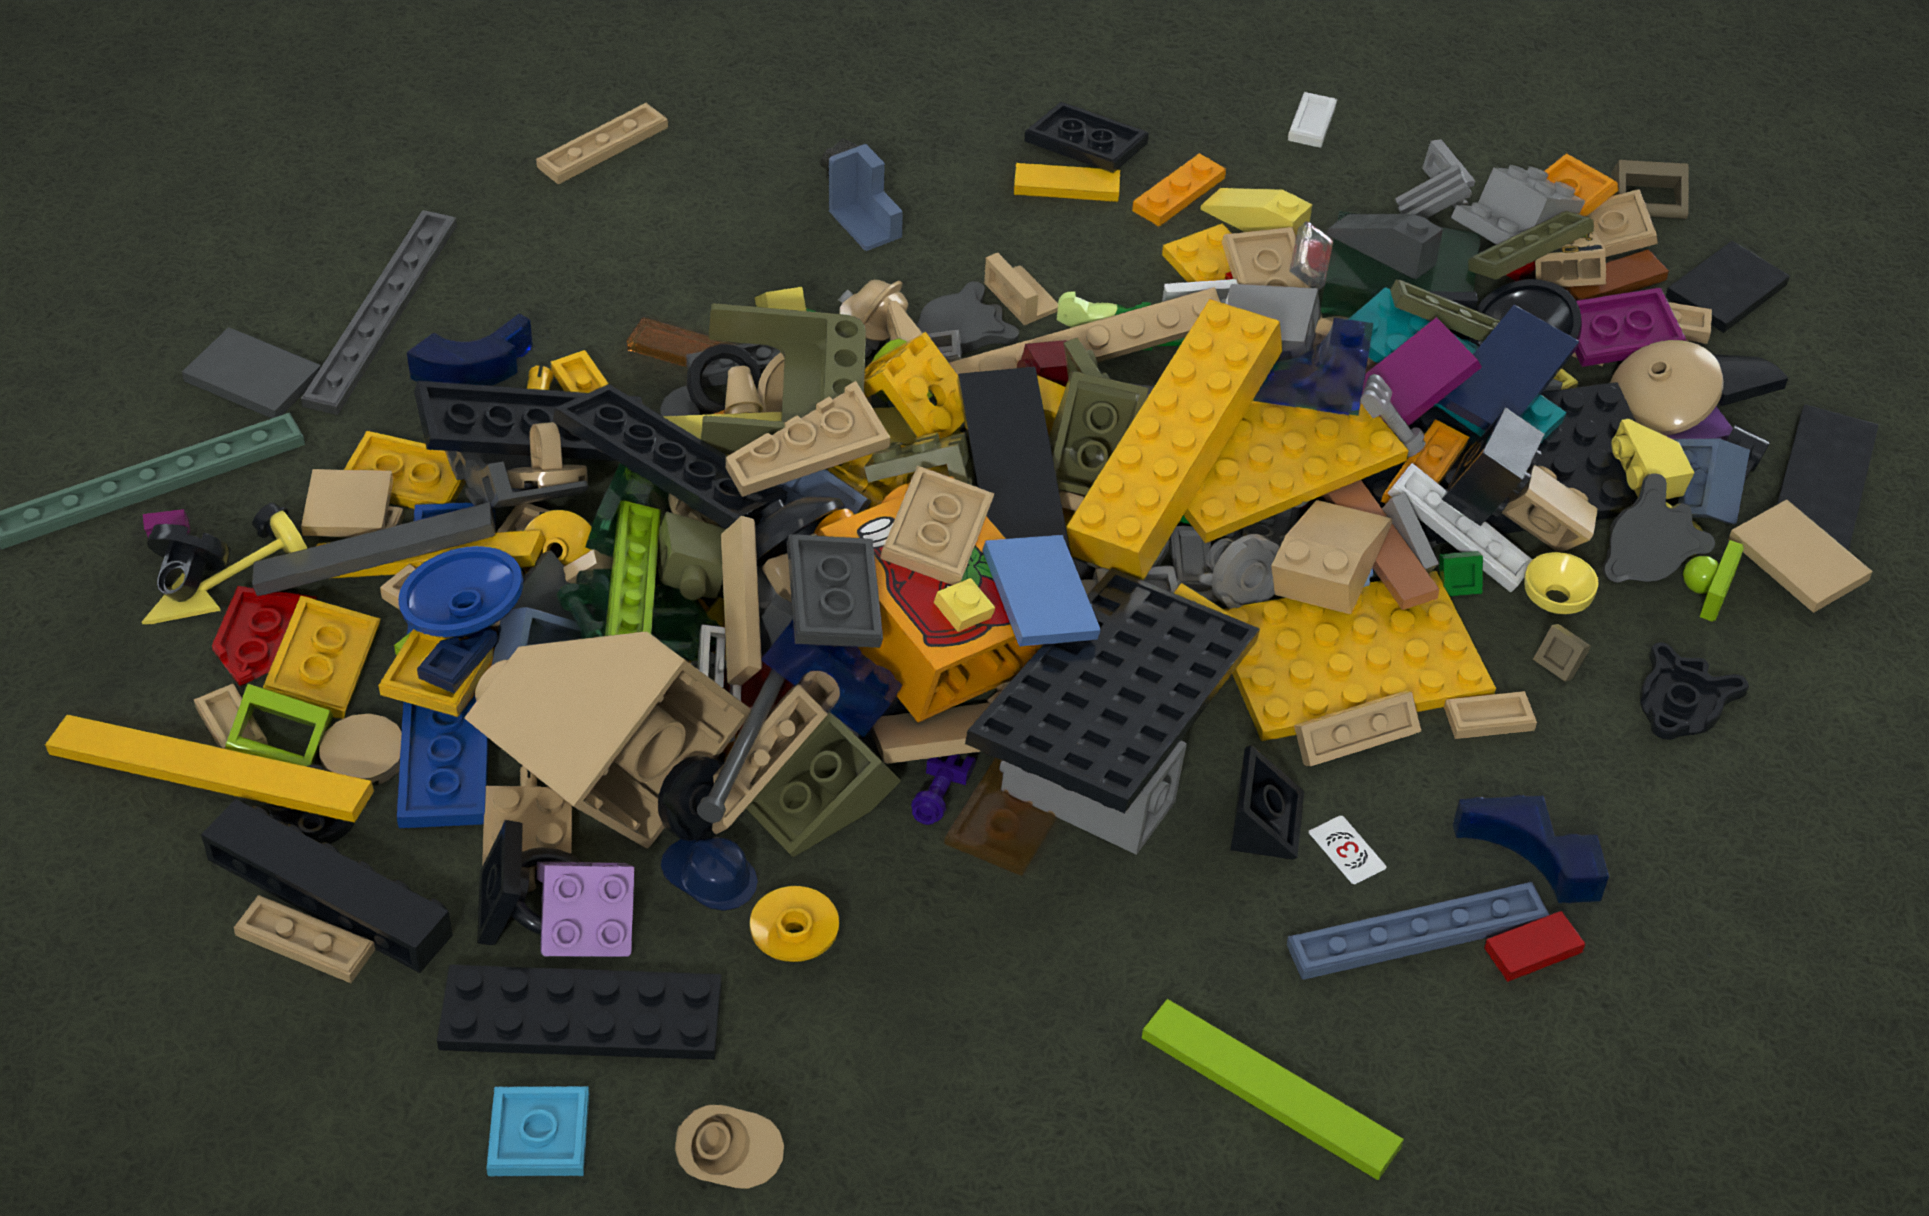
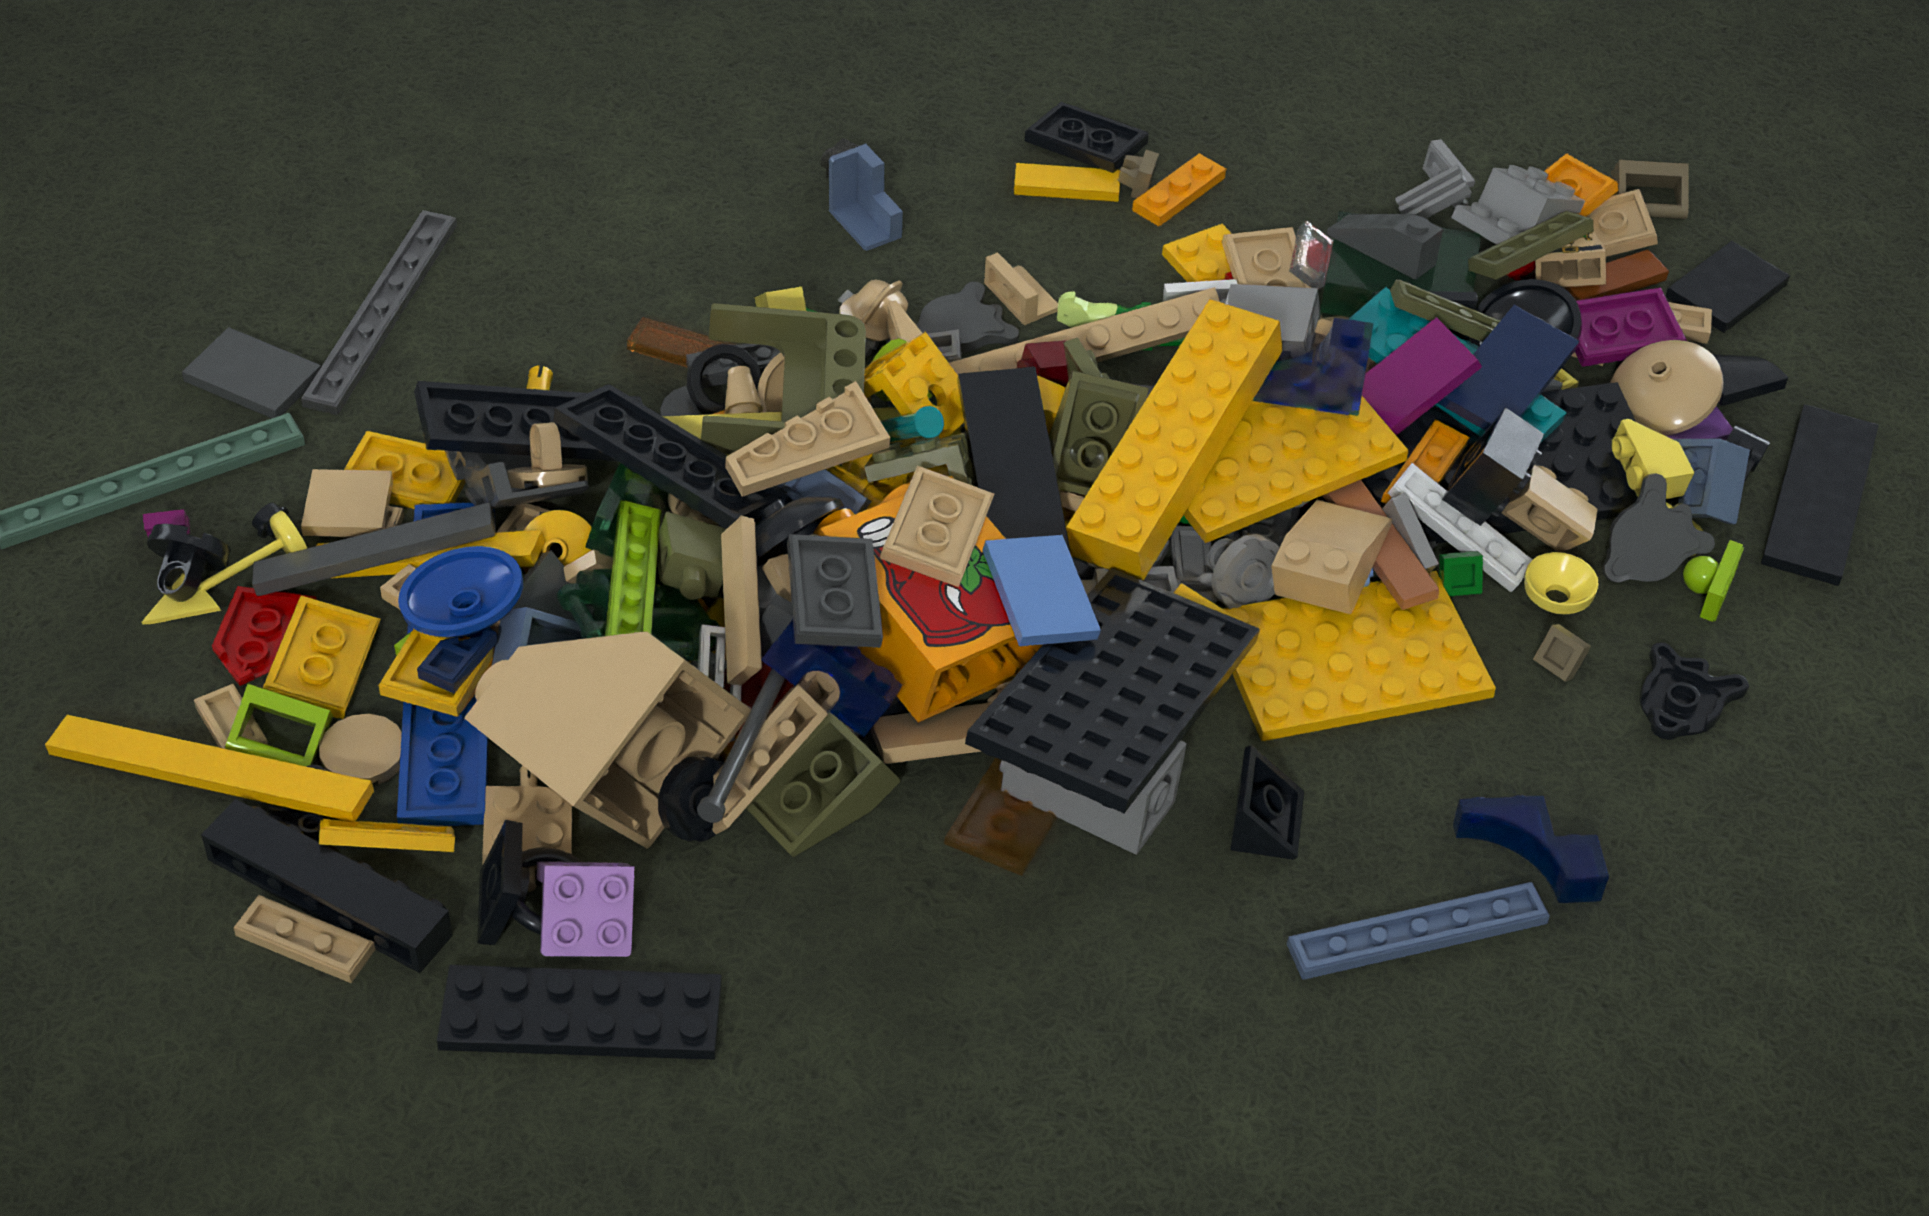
clear blue arch [407,313,533,386] -> none
medium azure tile [487,1086,589,1176] -> none
tan tile [536,103,668,184] -> none
yellow plate [551,350,608,393] -> none
dark blue piece [661,837,758,911] -> none
tan piece [675,1105,784,1189] -> none
yellow dish [750,886,839,962] -> none
dark purple hinge [911,754,976,825] -> none
light yellow plate [934,578,995,632] -> none
lime tile [1142,999,1404,1180] -> none
light yellow slope [1200,188,1313,244] -> none
white tile [1288,92,1337,148] -> none
tan plate [1294,691,1421,767] -> none
white sticker [1309,816,1387,884] -> none
light grey hinge [1361,374,1426,457] -> none
tan tile [1444,691,1537,739] -> none
red tile [1484,911,1585,982] -> none
tan tile [1728,500,1873,613] -> none
none -> yellow tile [319,819,455,852]
none -> teal axle [881,406,944,442]
none -> dark tan tile [1118,150,1159,198]

